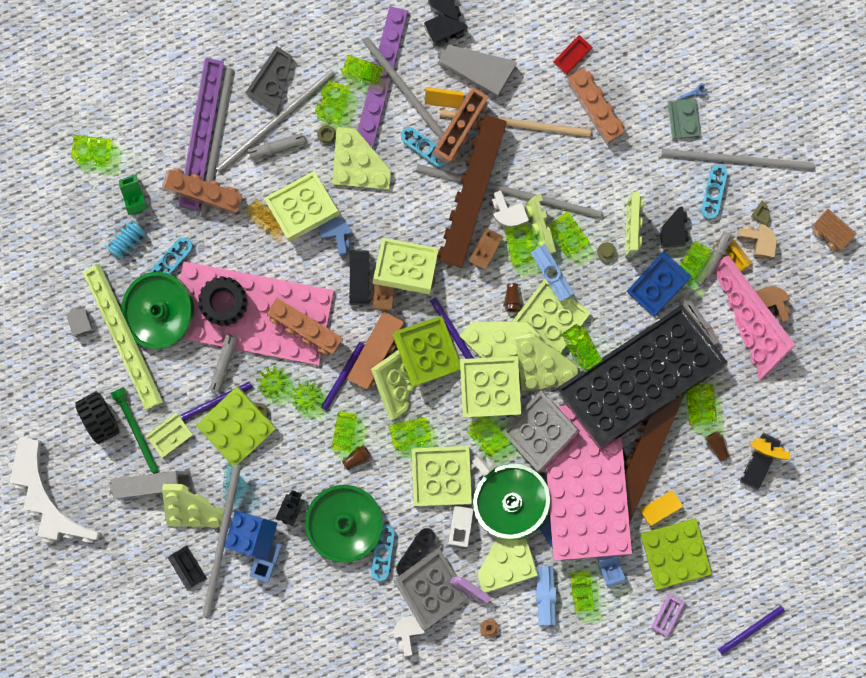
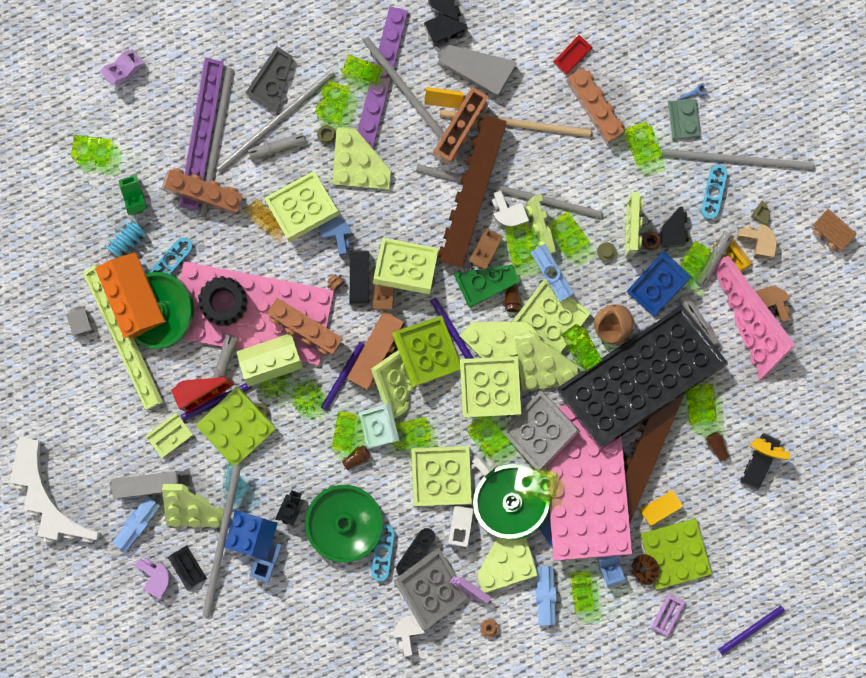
black tyre [75,391,119,445] -> none
green piece [110,387,159,474] -> none
medium azure beam [401,127,447,168] -> none
none -> orange slope [95,252,166,338]
none -> lavender brick [100,49,145,86]
none -> light blue piece [112,496,161,553]
none -> lavender brick [134,558,170,599]
none -> red slope [171,377,235,413]
none -> yellowish green slope [237,333,303,387]
none -> medium nougat plate [327,274,345,291]
none -> light aqua tile [359,403,399,449]
none -> green wing [453,265,521,308]
none -> clear neon green brick [515,467,560,501]
none -> medium nougat piece [594,304,635,345]
none -> clear neon green brick [624,121,661,167]
none -> reddish brown gear [630,554,660,585]
none -> reddish brown cone [642,232,661,251]

